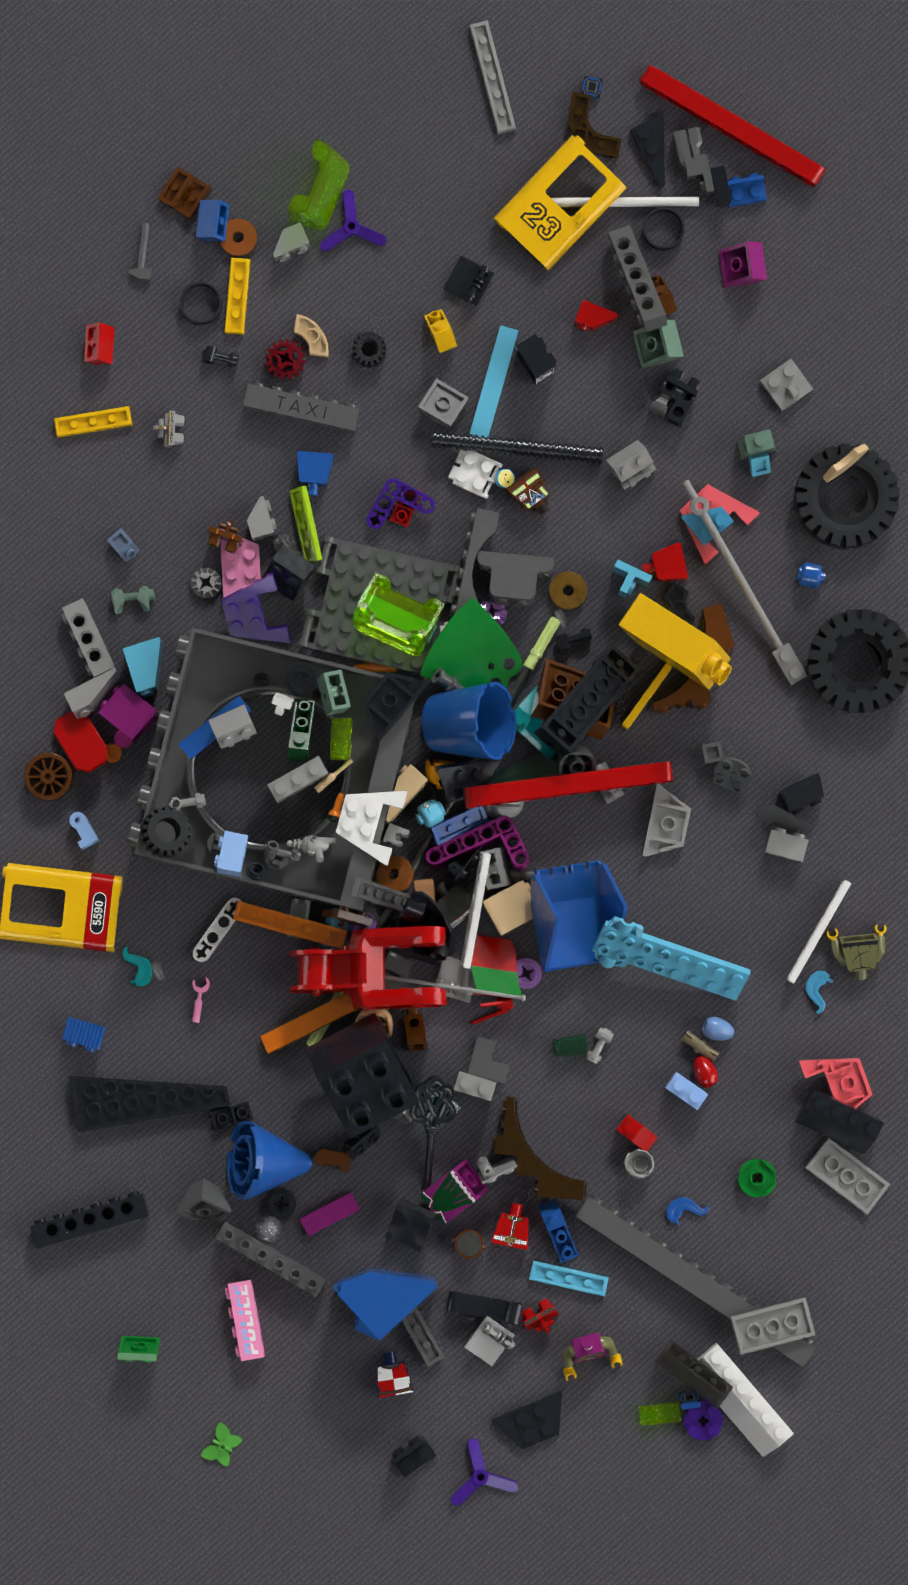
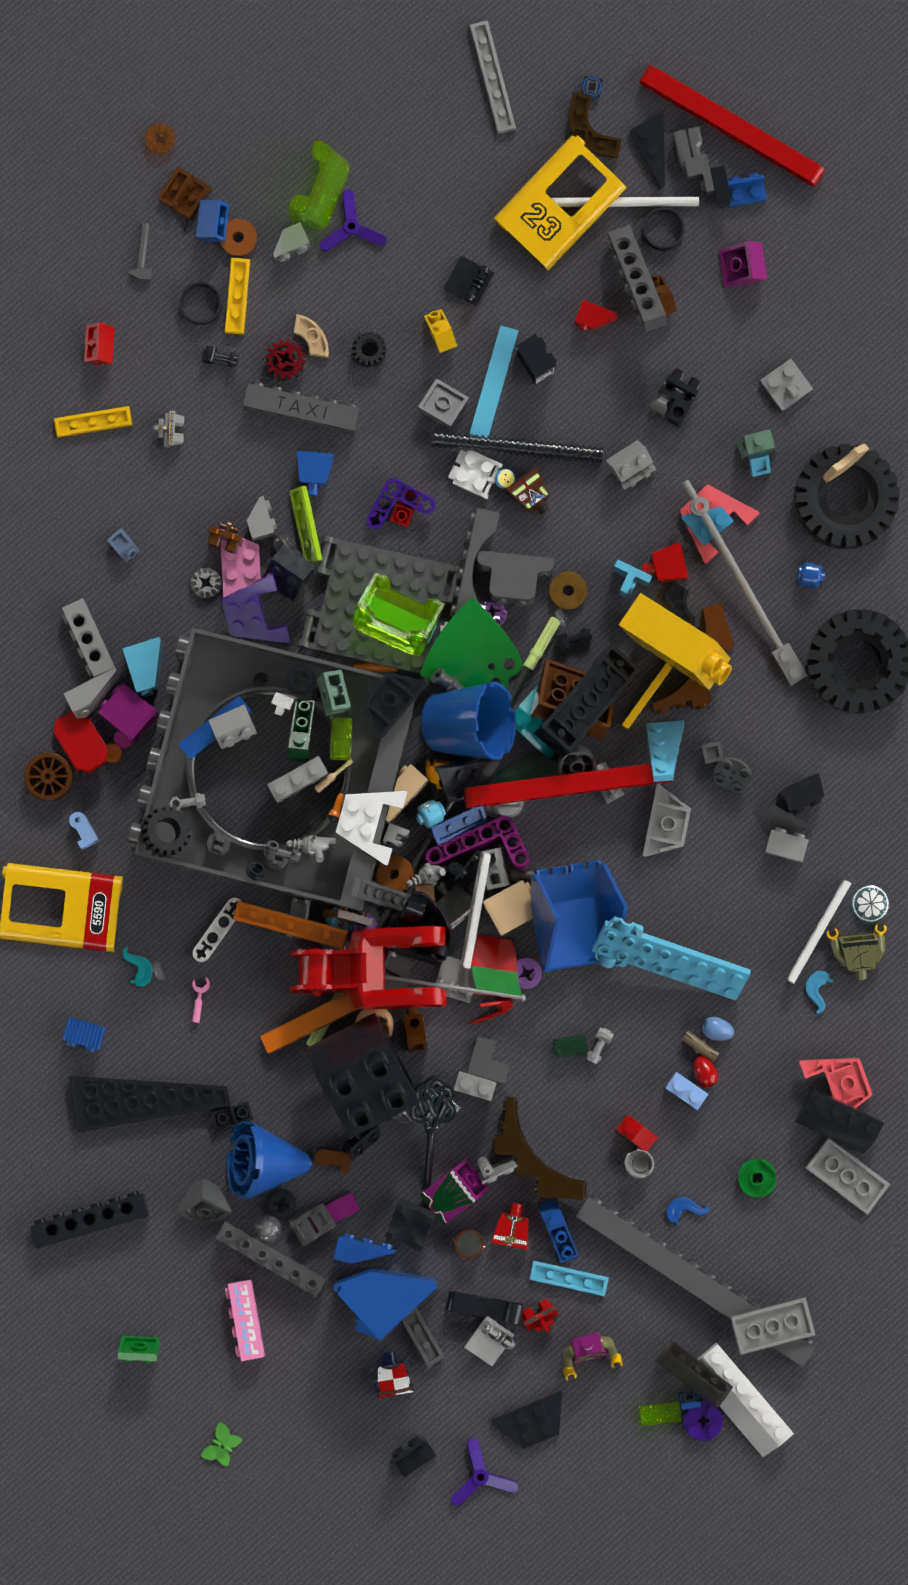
sand green piece [111,586,155,614] -> none
light blue brick [214,831,248,877] -> none
sand green slope [633,320,684,368] -> none
none -> clear orange gear [145,124,176,154]
none -> dark grey piece [290,1203,337,1246]
none -> blue slope [333,1233,396,1264]
none -> light grey piece [406,863,448,886]
none -> medium azure wing [646,720,684,782]
none -> dish [851,884,890,923]

